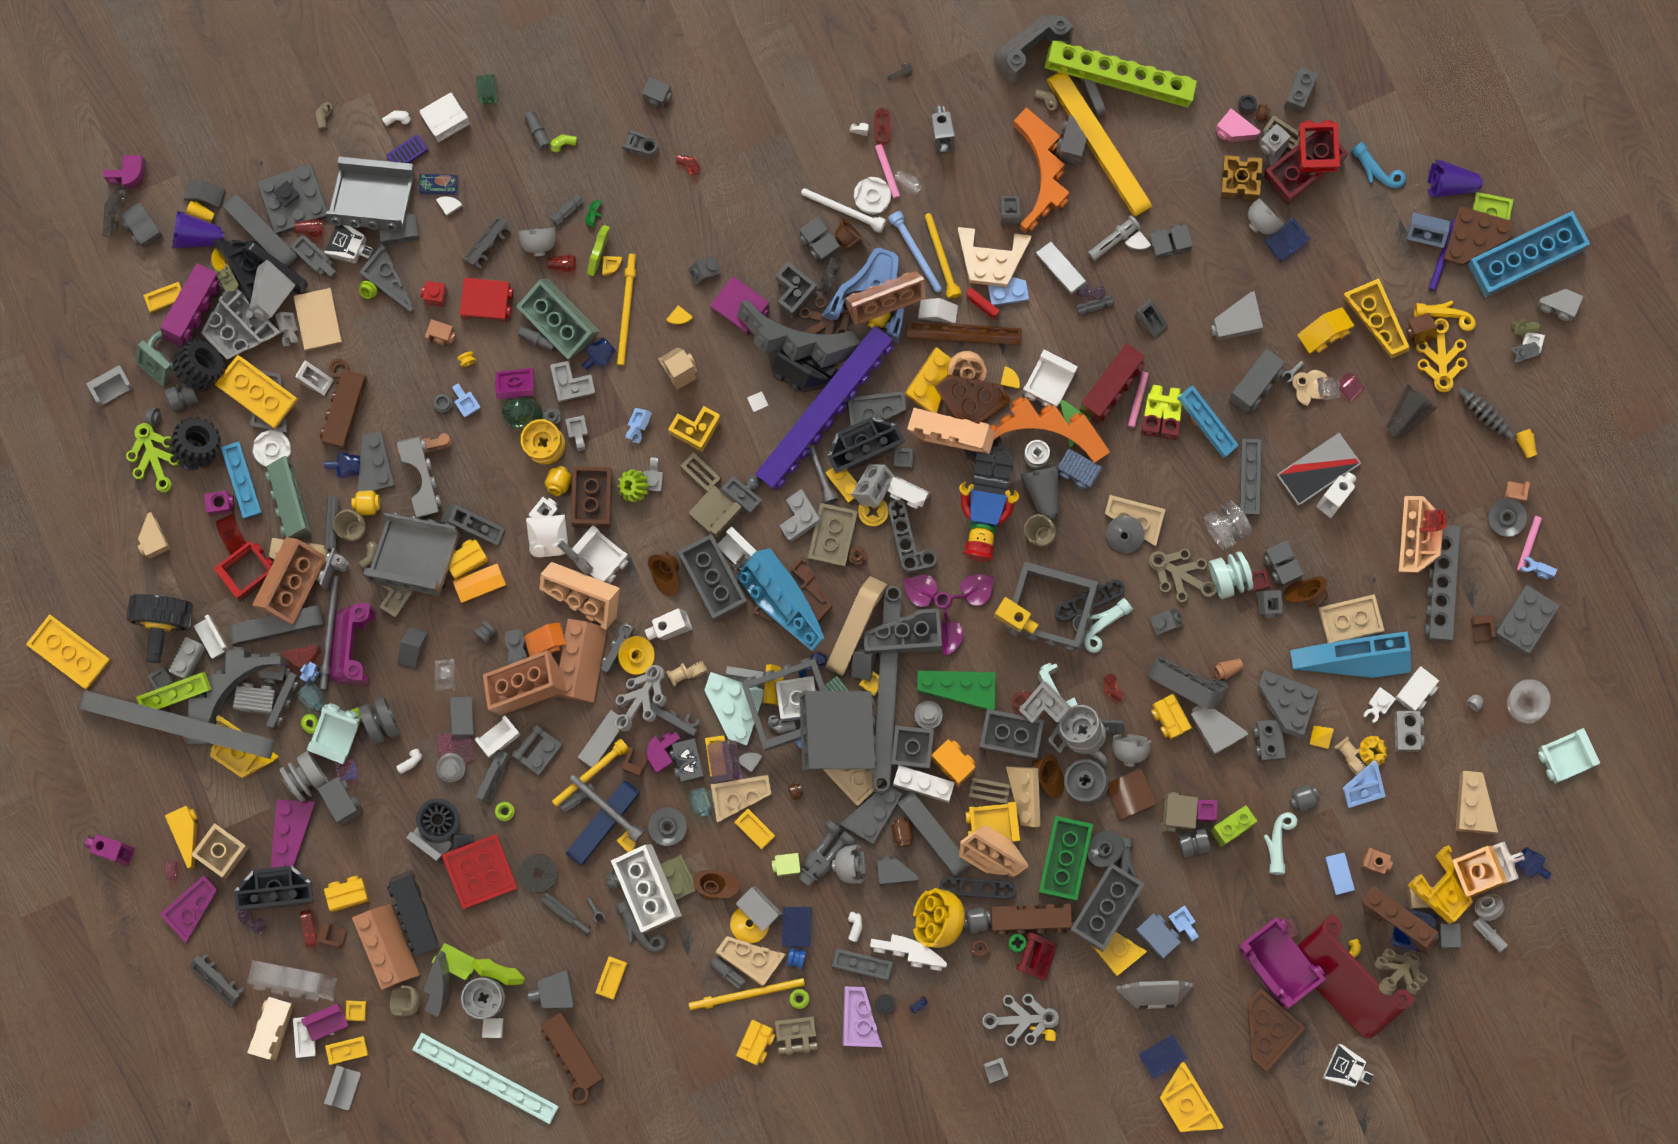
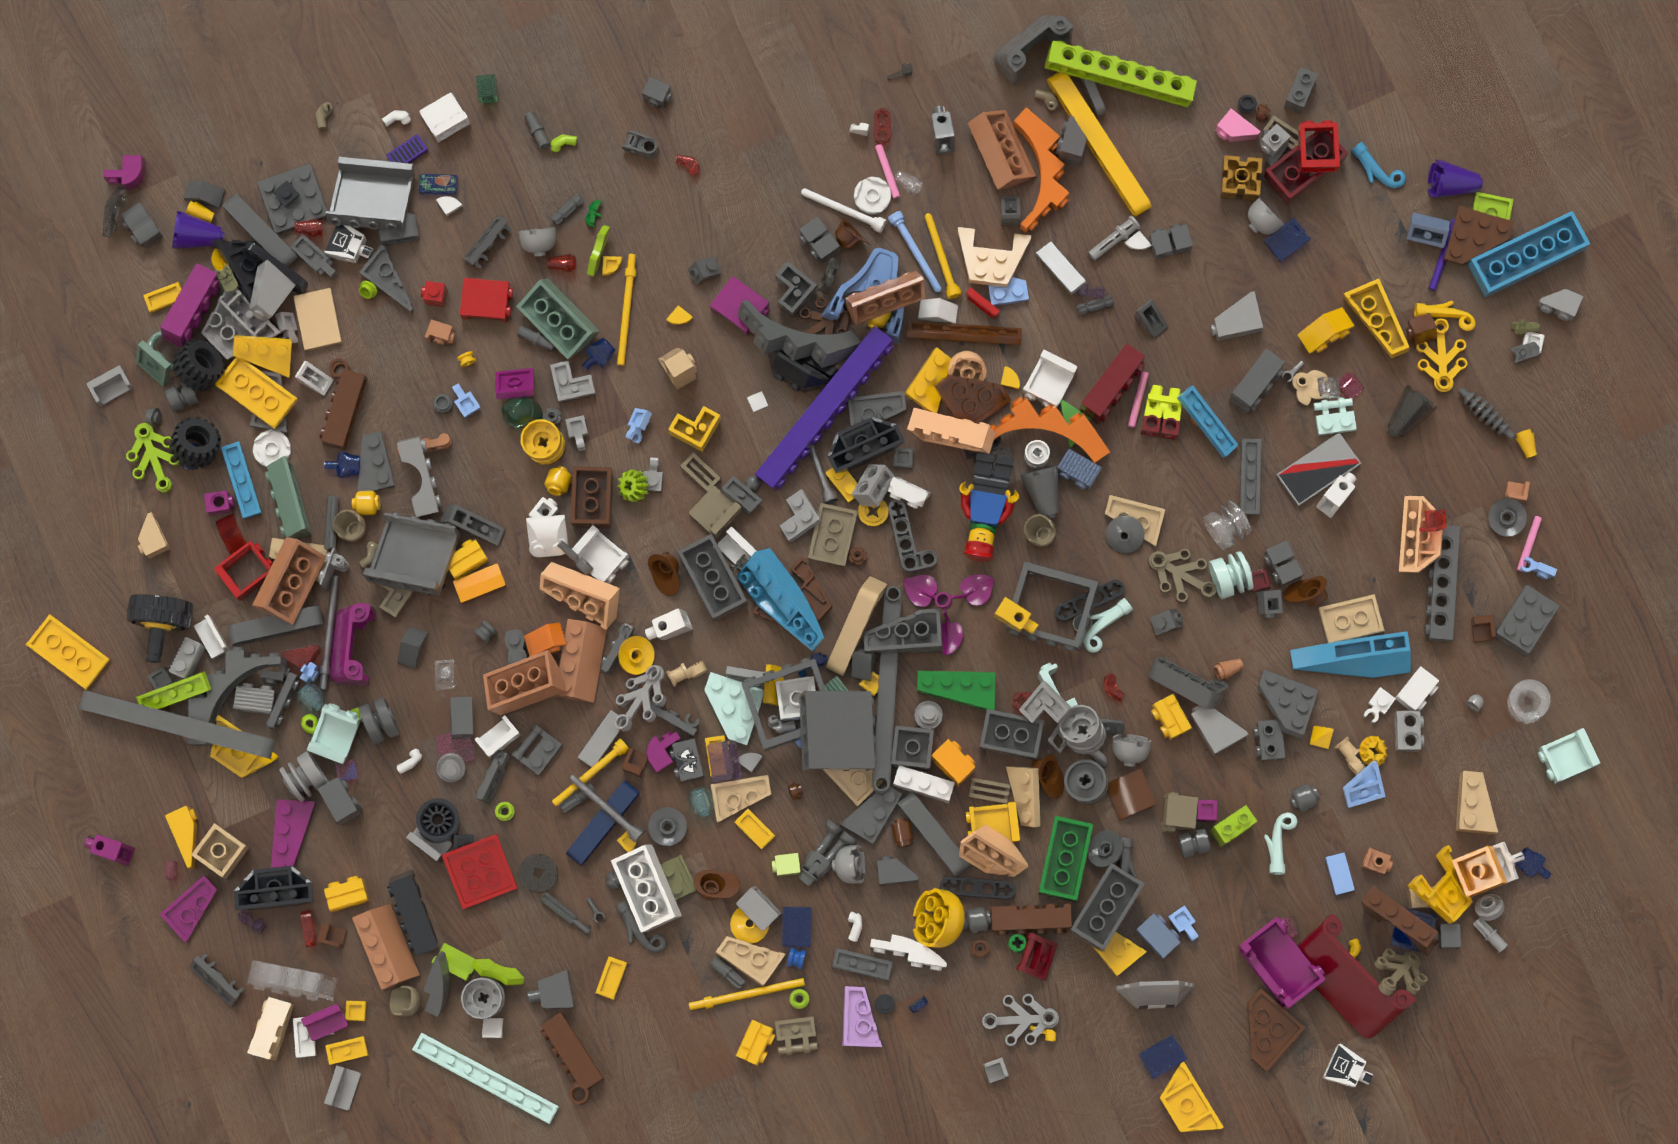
none -> yellow wing [233,335,292,377]
none -> nougat slope [968,110,1036,190]
none -> light aqua plate [1313,397,1357,436]

